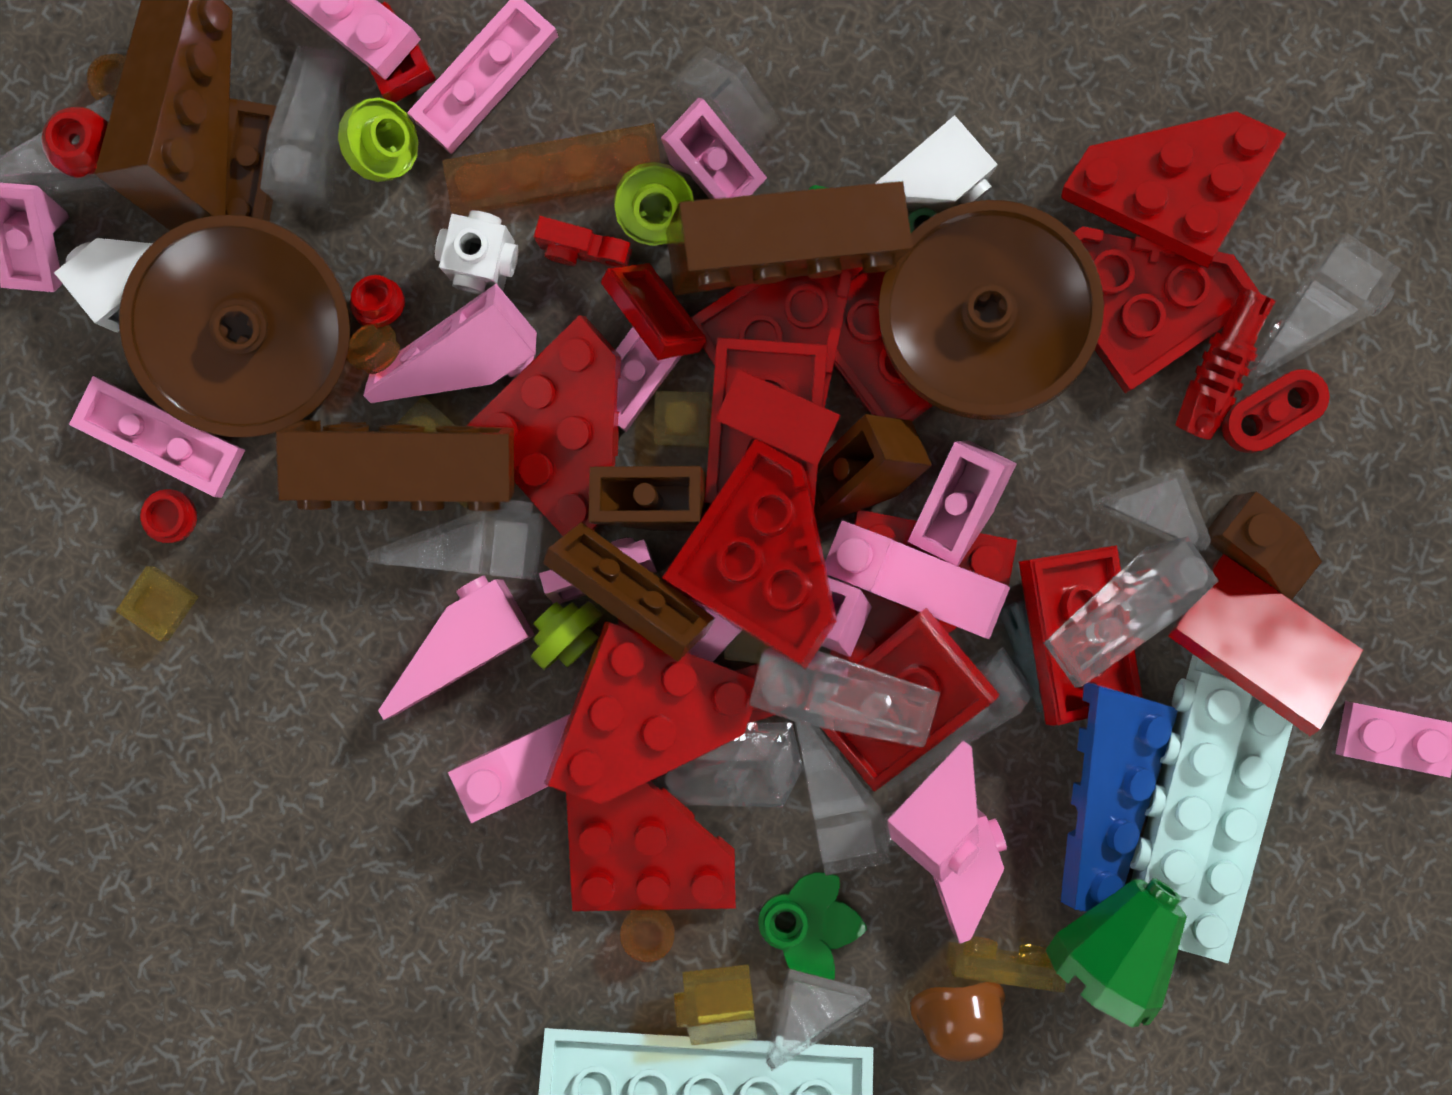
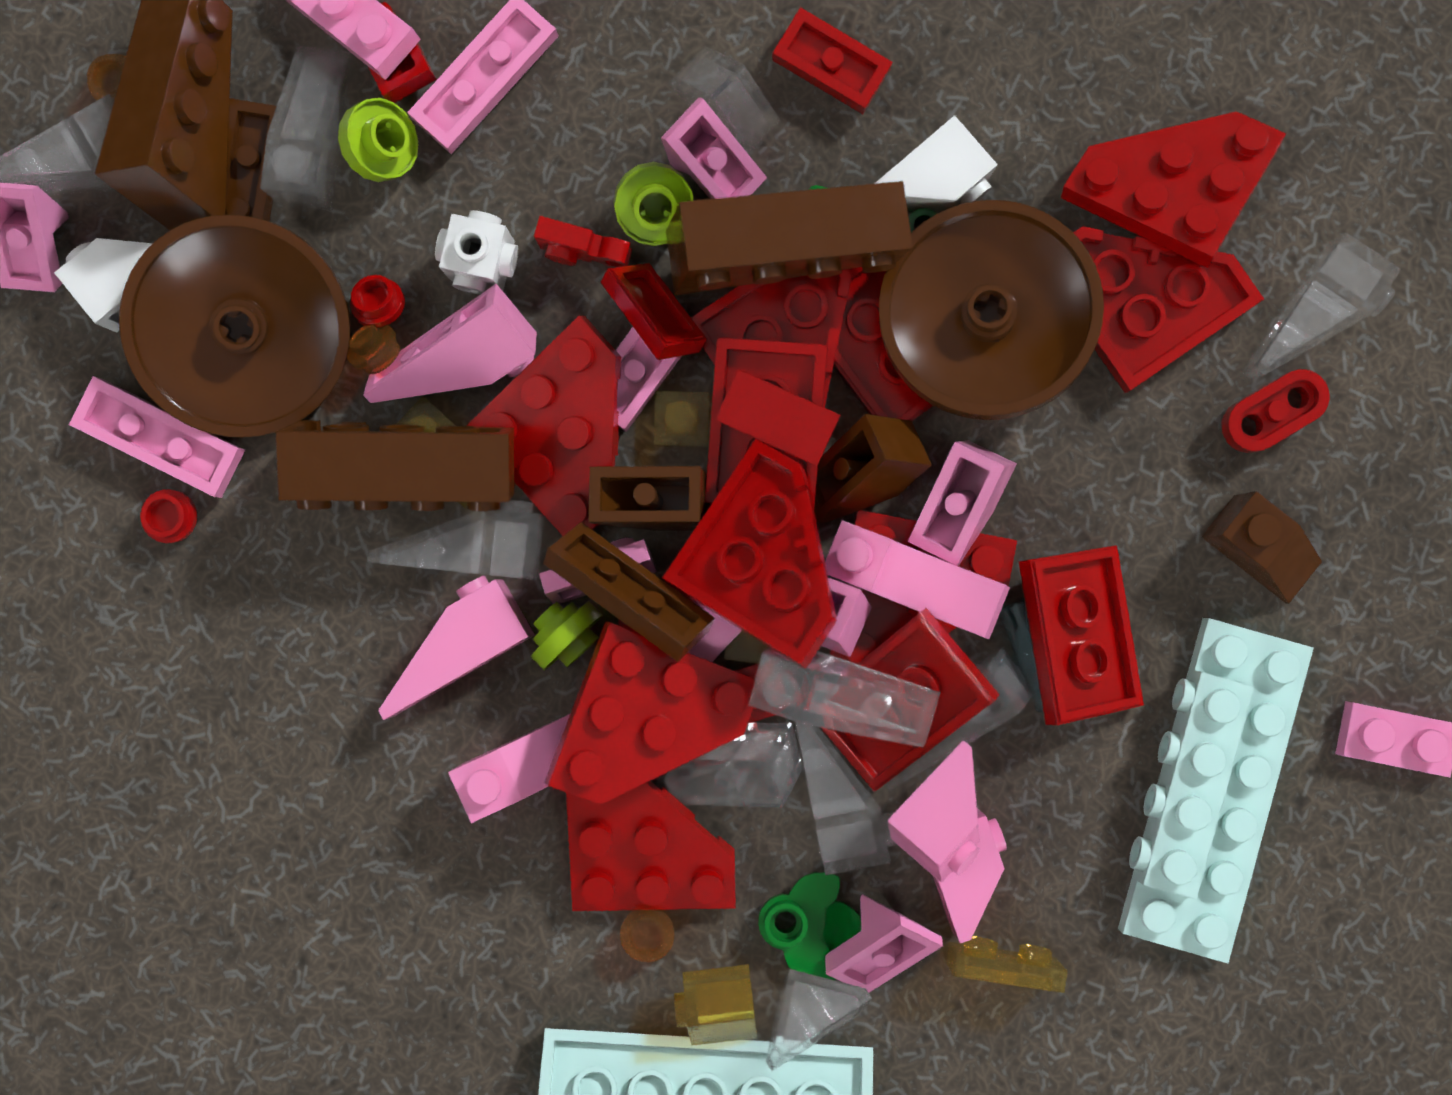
red plate [41,107,108,178] -> none
clear yellow plate [116,566,199,642] -> none
clear orange plate [442,123,661,216] -> none
dark orange helmet [910,981,1006,1062] -> none
clear slope [1044,536,1219,687] -> none
green cone [1045,878,1187,1028] -> none
blue wing [1060,681,1178,912] -> none
clear slope [1093,467,1211,552] -> none
tile [1168,554,1363,736] -> none
red hinge [1175,287,1276,440] -> none
none -> red plate [772,7,893,115]
none -> bright pink slope [825,895,943,994]

